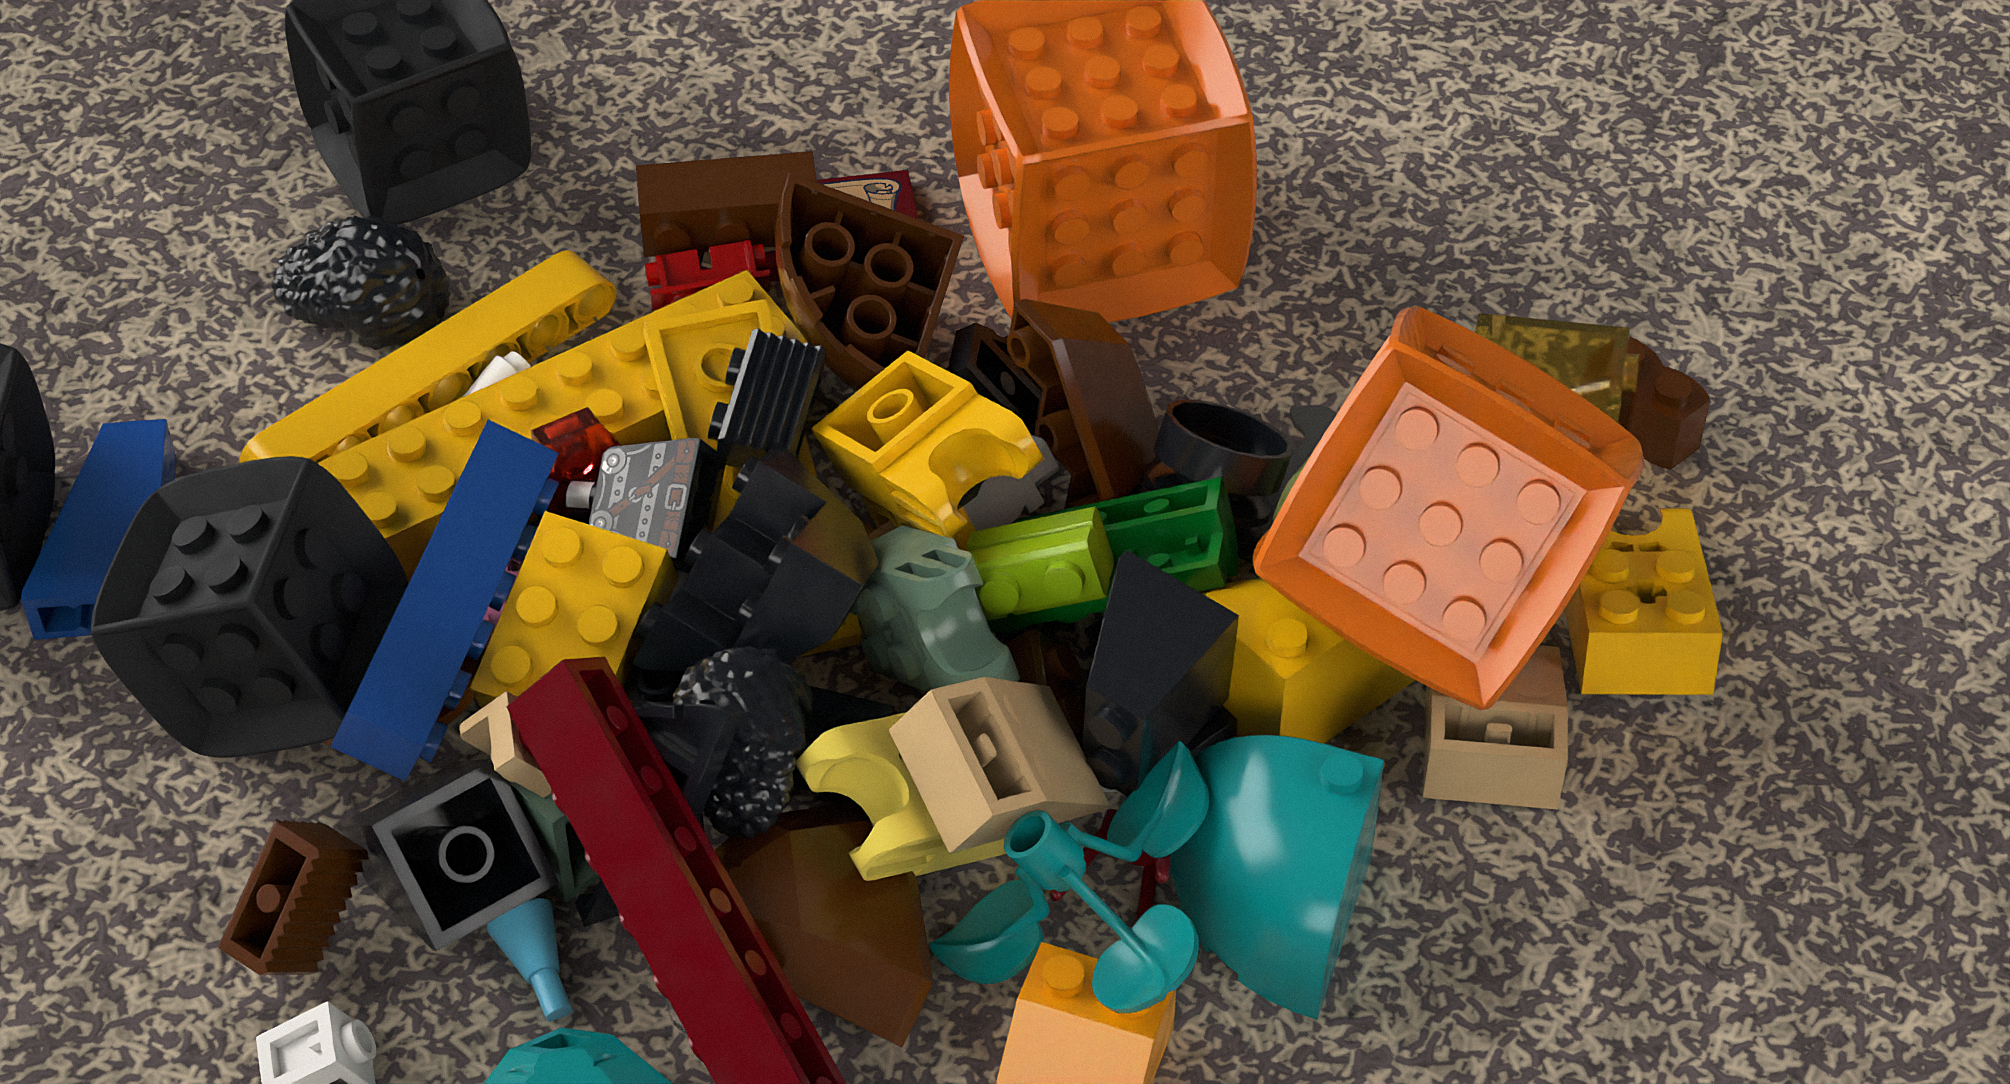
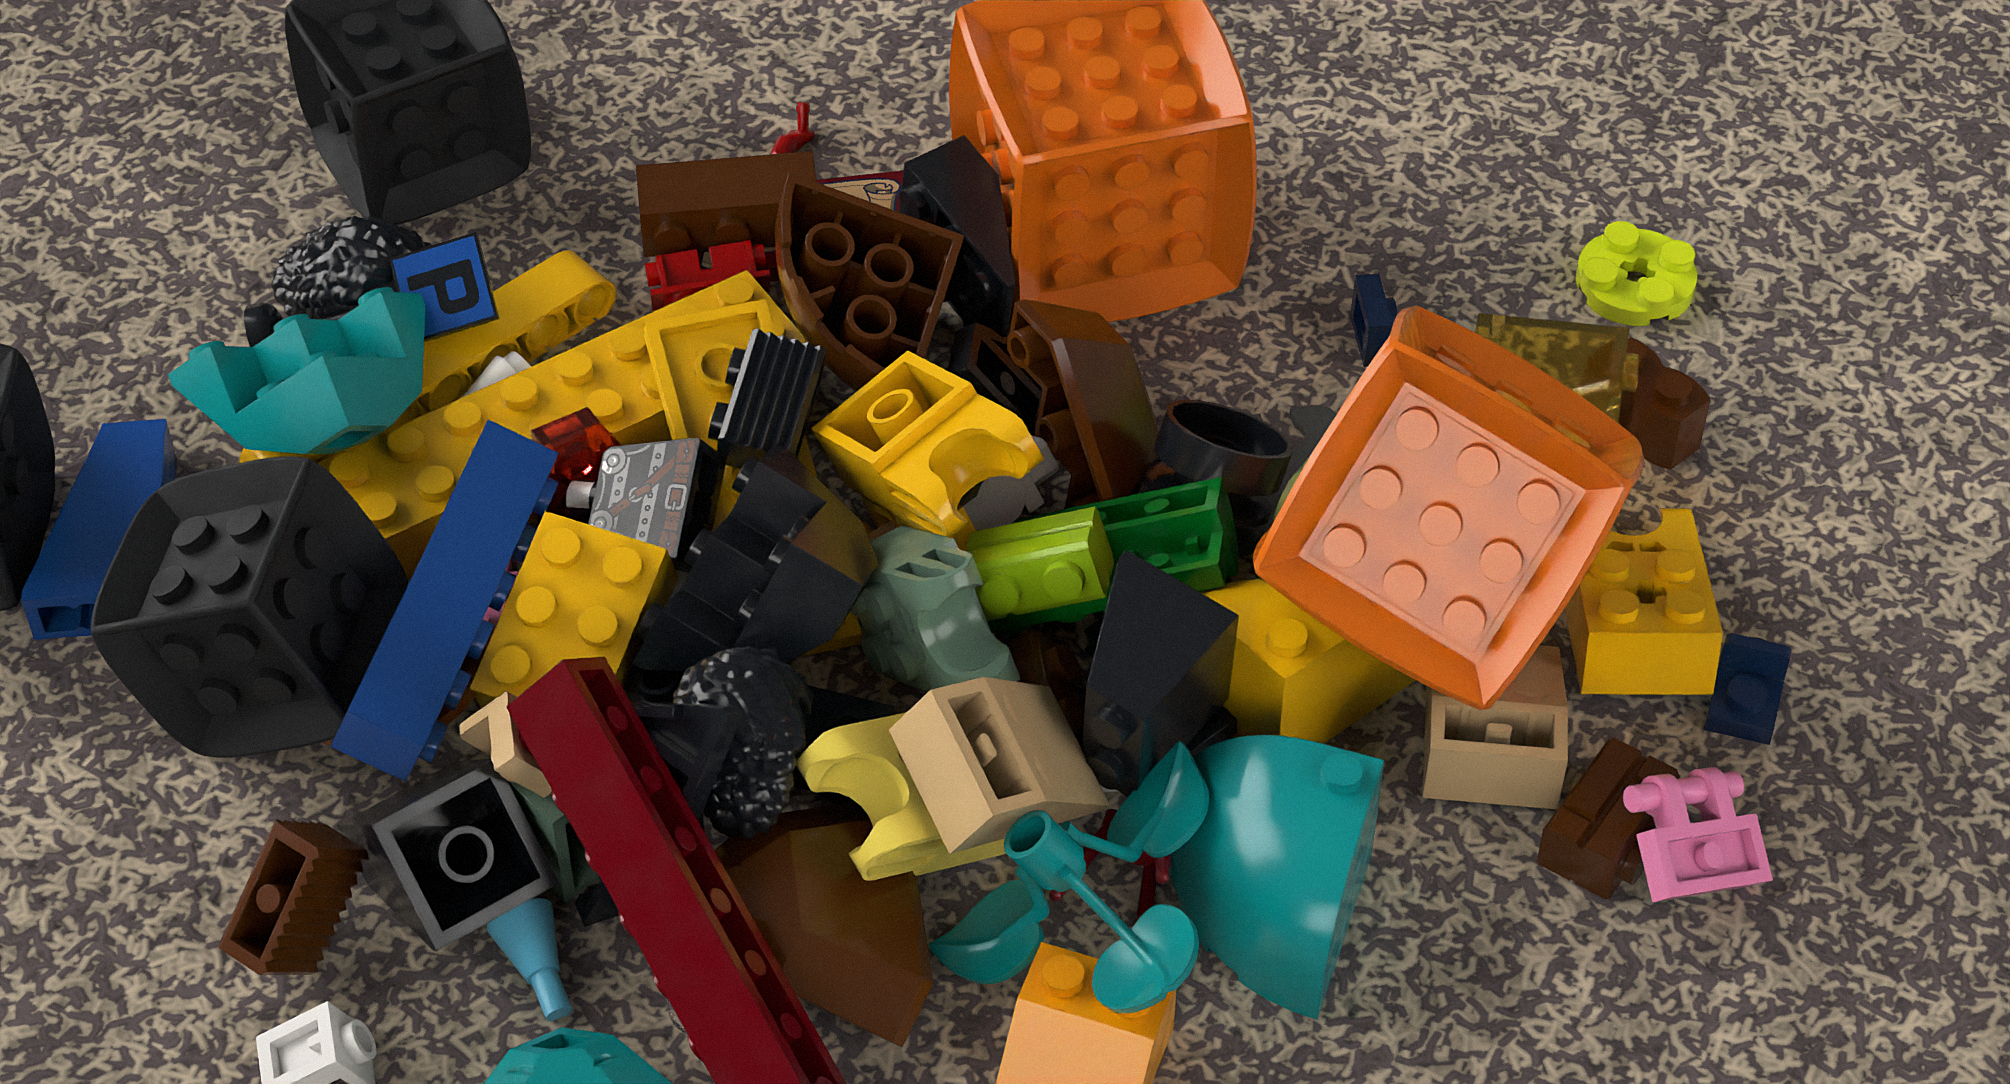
none -> teal brick [168,287,425,454]
none -> piece [244,232,500,347]
none -> red piece [770,102,815,154]
none -> black slope [899,135,1015,337]
none -> dark blue bracket [1350,274,1397,367]
none -> reddish brown brick [1537,737,1681,899]
none -> neon yellow plate [1576,221,1698,326]
none -> bright pink plate [1623,767,1773,903]
none -> dark blue bracket [1704,633,1792,745]

